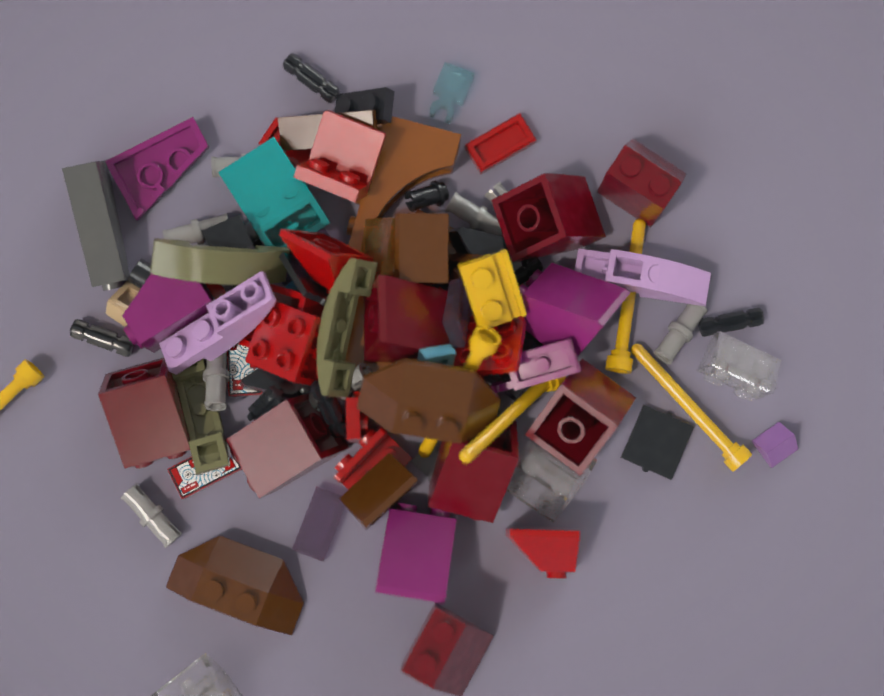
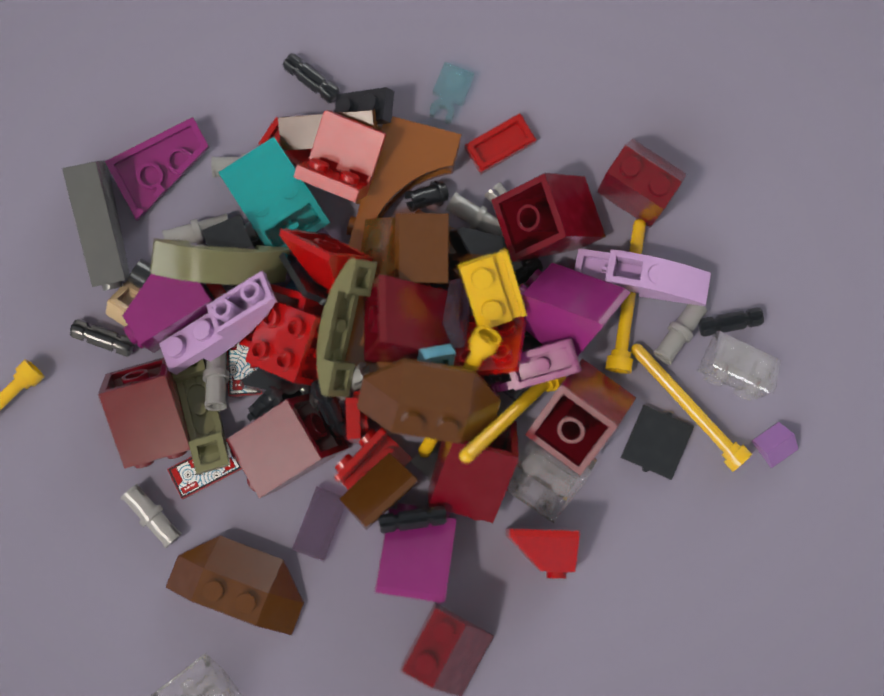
none -> black axle [379,506,447,533]

